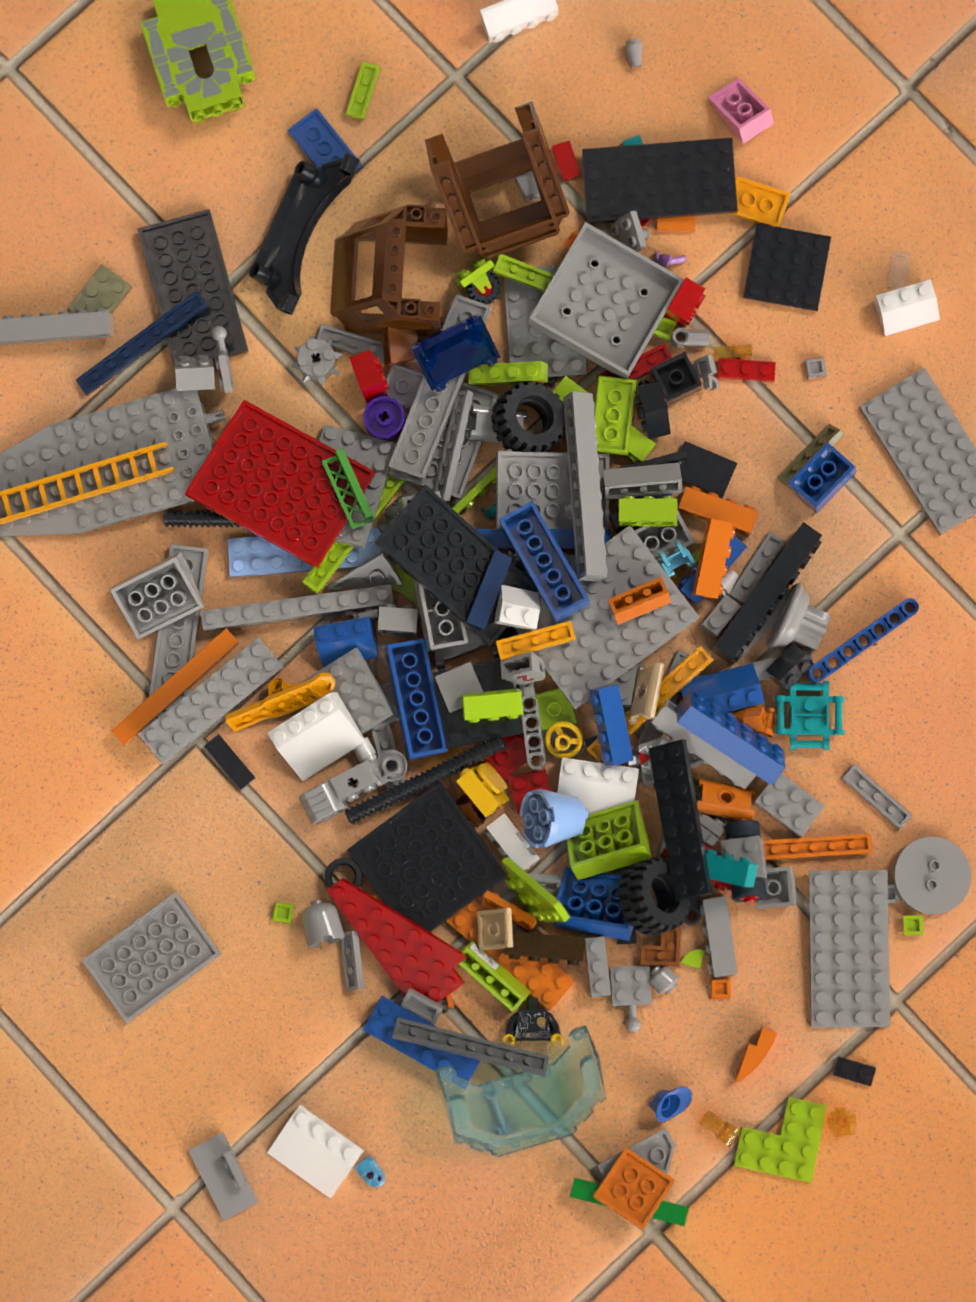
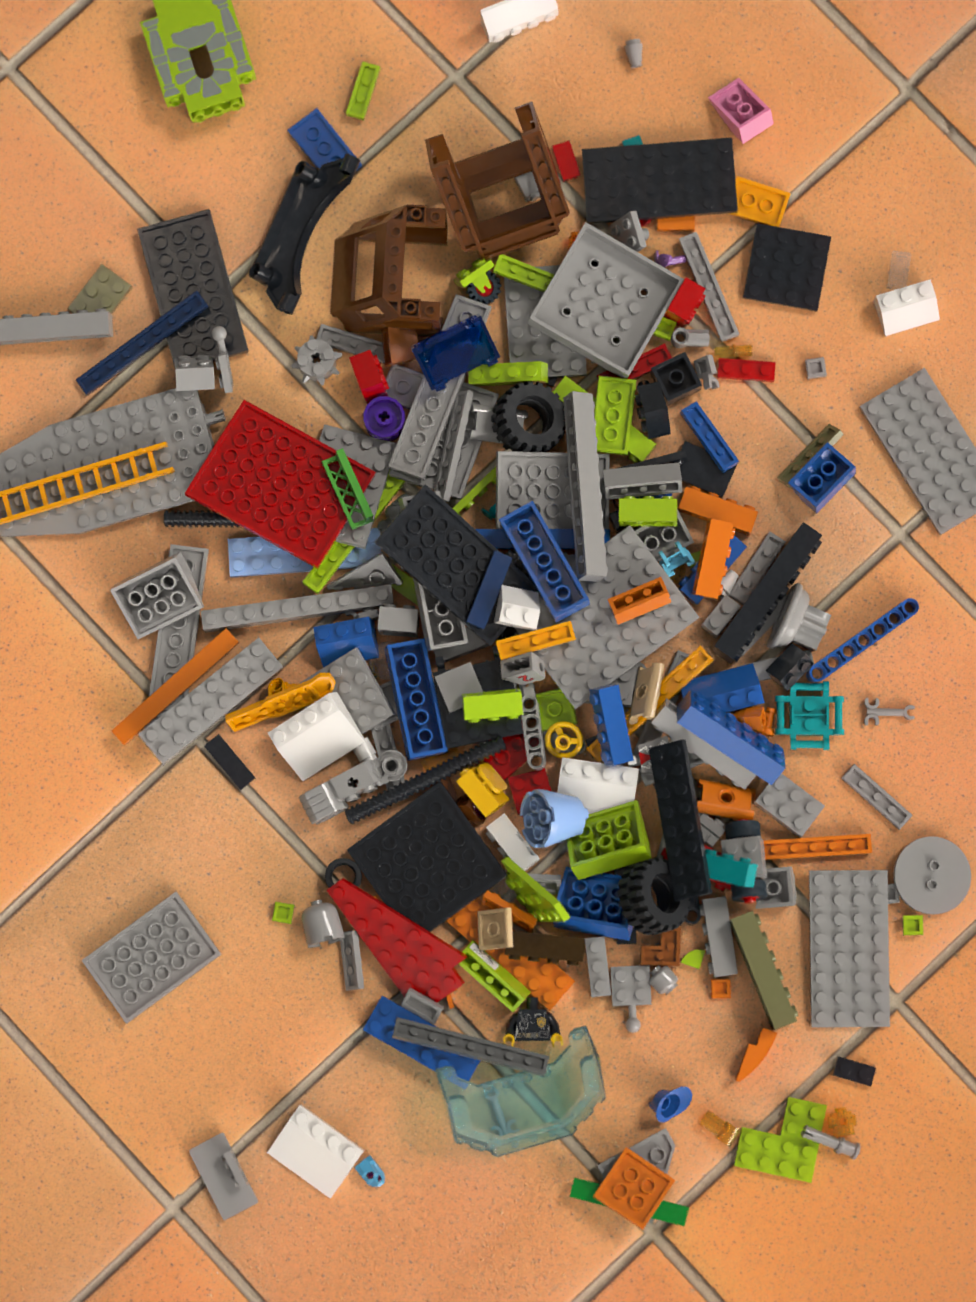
none -> light grey plate [679,232,739,343]
none -> blue plate [680,401,739,473]
none -> olive brick [730,911,799,1030]
none -> light grey pin [801,1125,861,1160]
none -> light grey bar [864,698,915,726]

